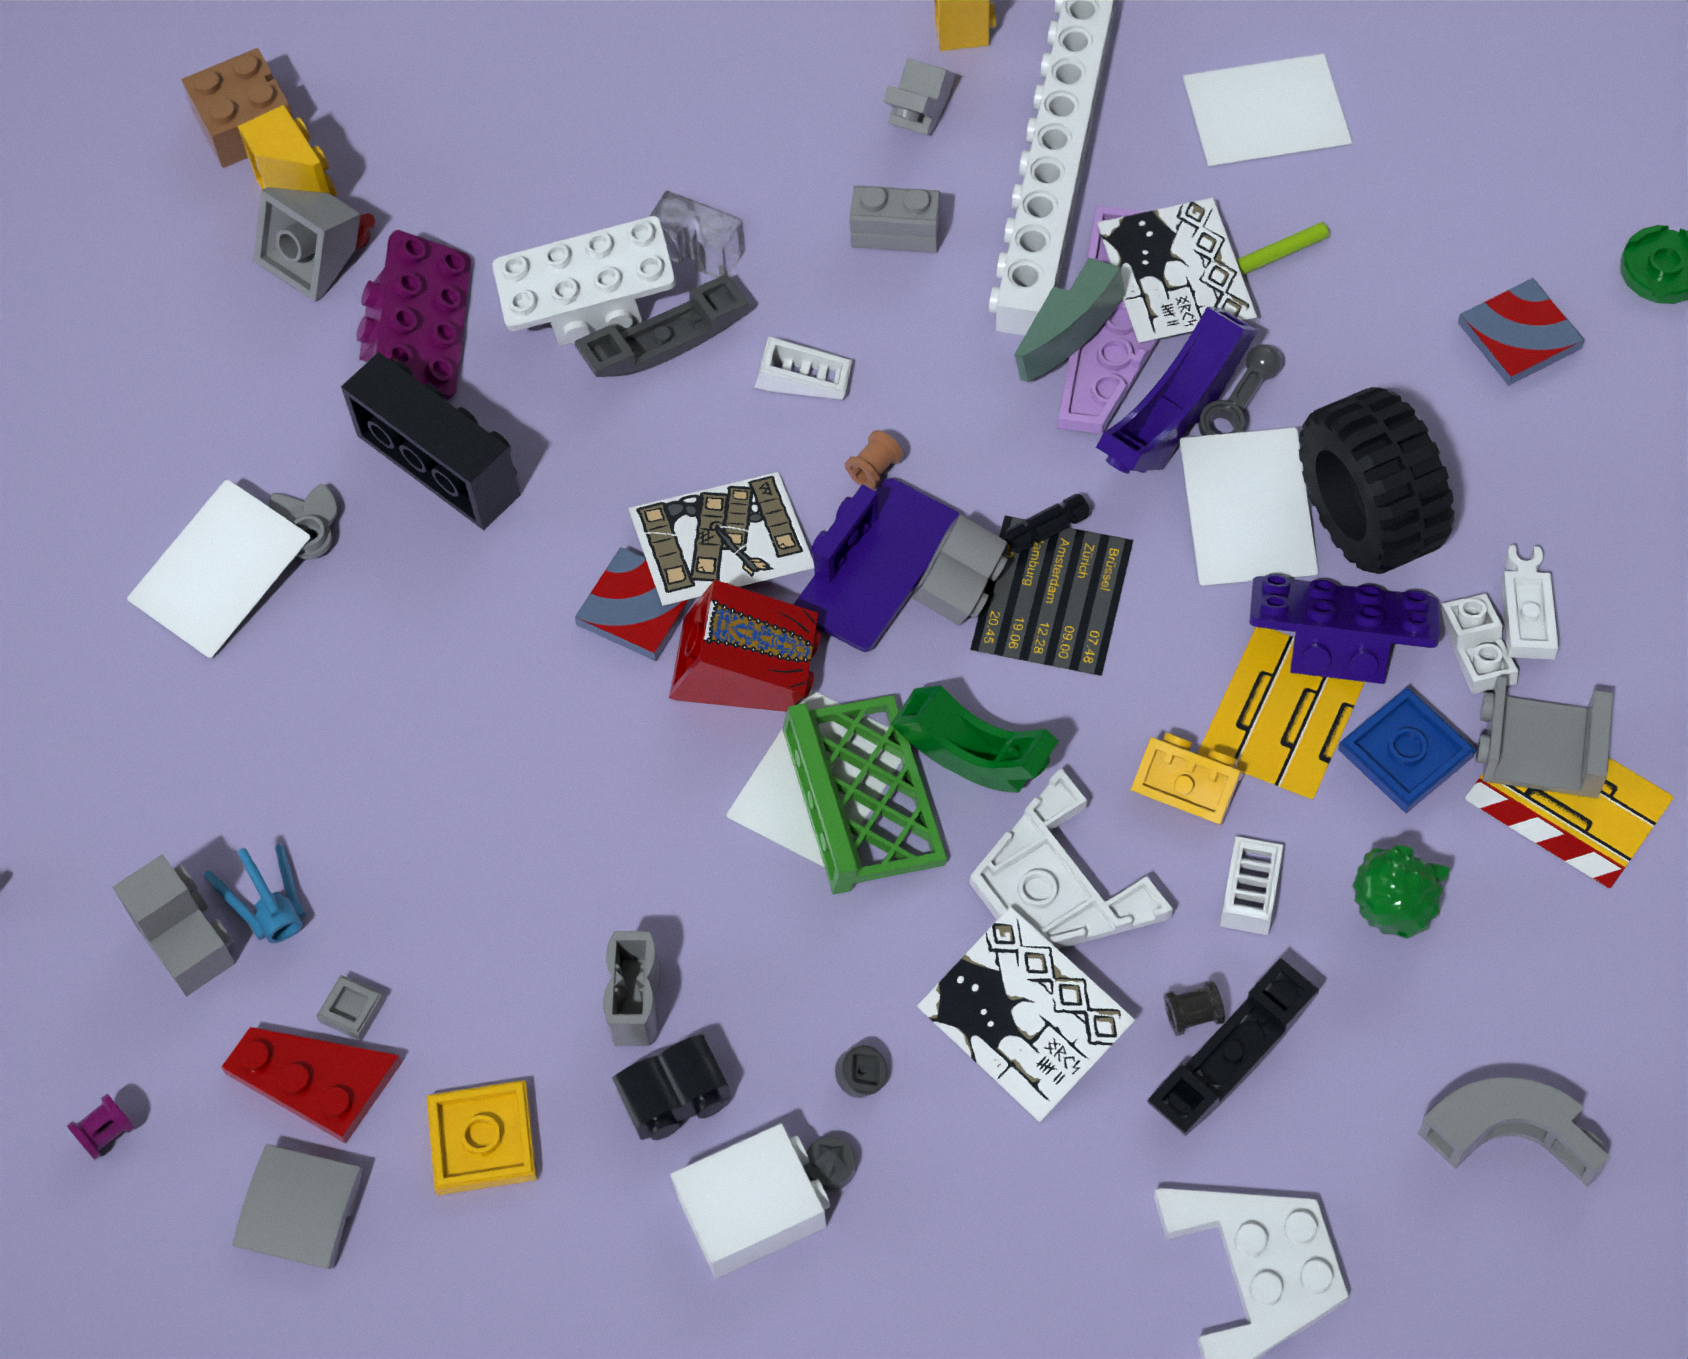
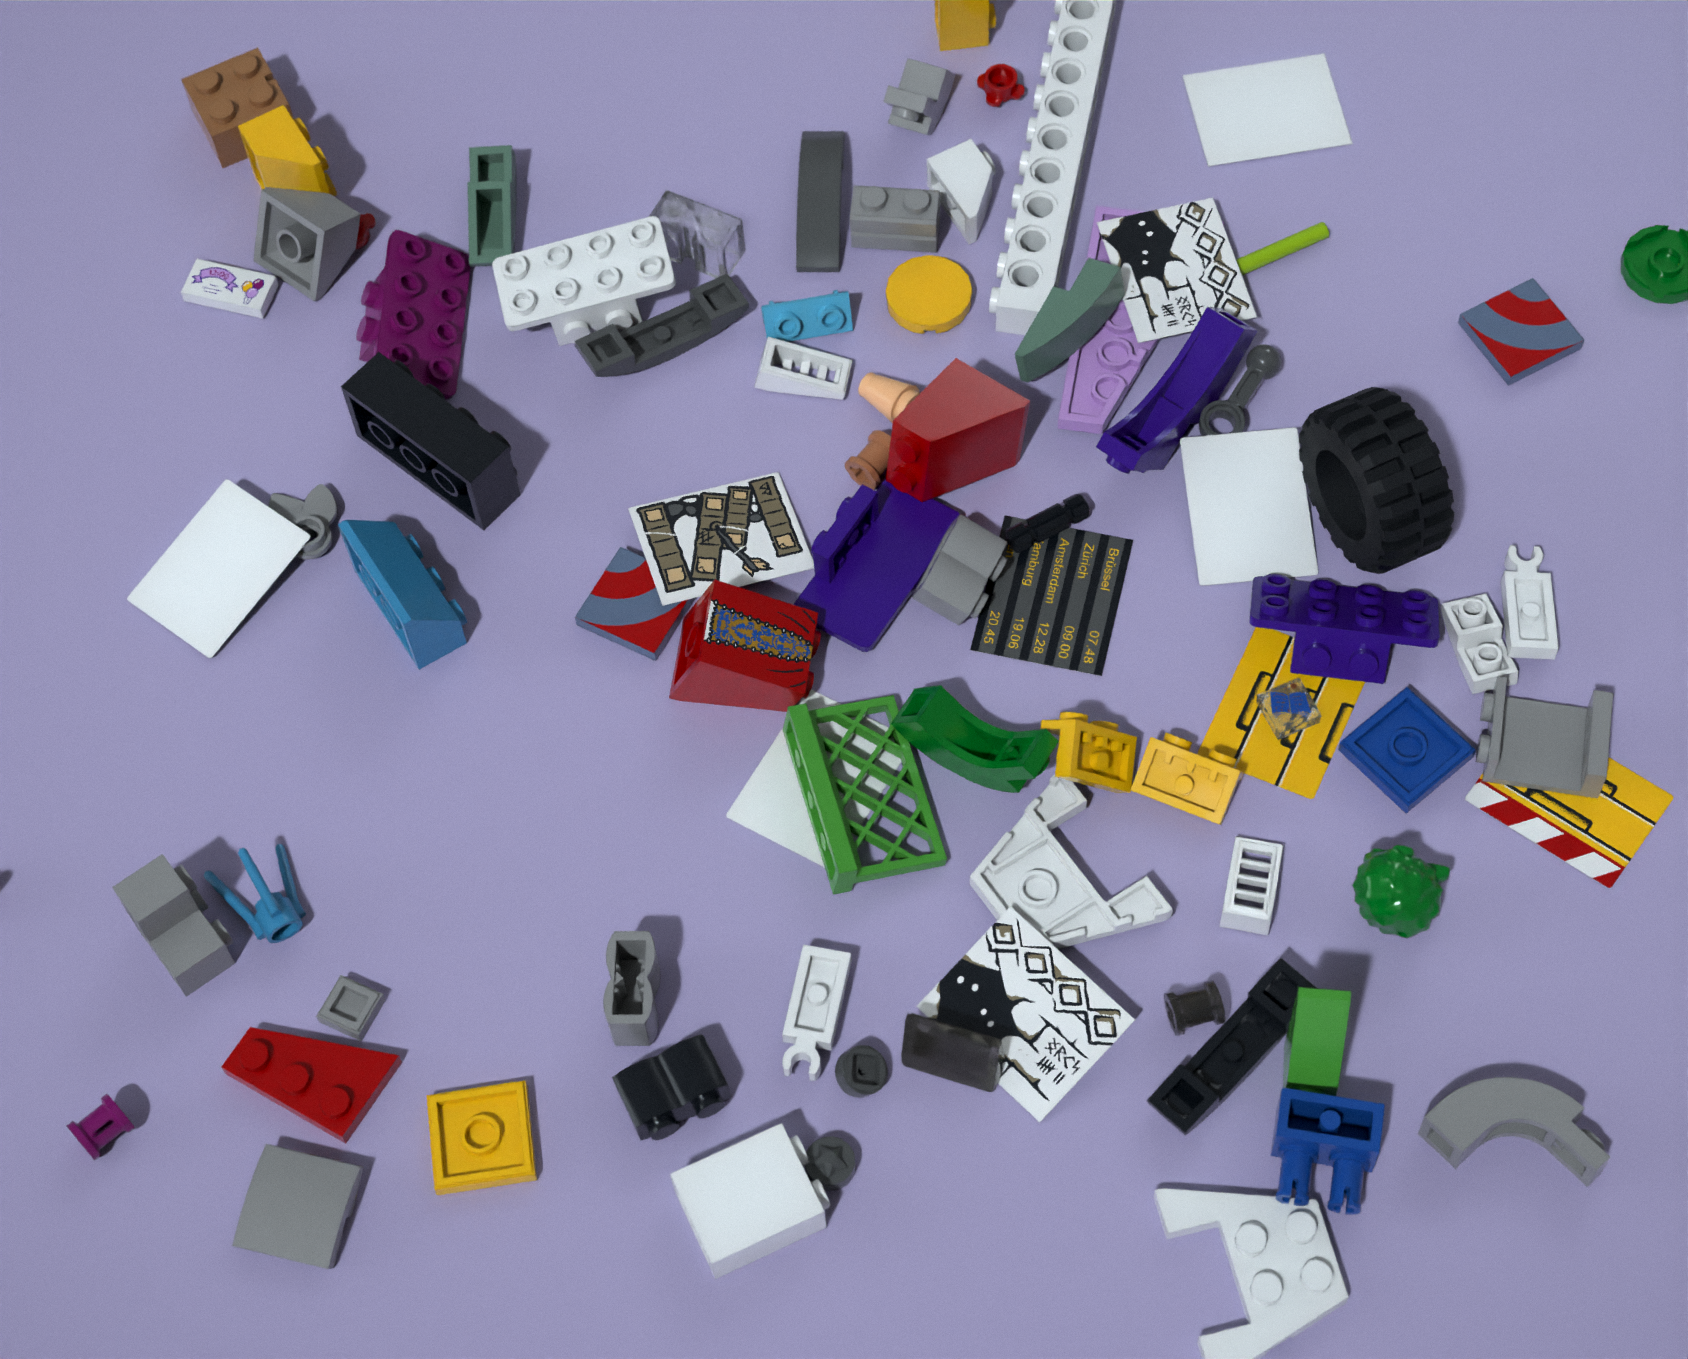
none -> white tile [181,259,279,319]
none -> dark azure slope [338,520,467,670]
none -> sand green slope [467,145,516,267]
none -> medium azure hinge [761,290,853,342]
none -> white plate [782,944,852,1081]
none -> dark grey slope [796,131,845,272]
none -> light nougat cone [858,372,920,423]
none -> yellow tile [885,255,972,334]
none -> red slope [885,358,1030,502]
none -> clear smoke slope [901,1013,1006,1092]
none -> white slope [927,139,995,245]
none -> red plate [977,64,1025,107]
none -> yellow bracket [1040,712,1137,793]
none -> clear tile [1256,677,1321,740]
none -> blue brick [1271,1087,1385,1215]
none -> bright green slope [1283,987,1351,1096]

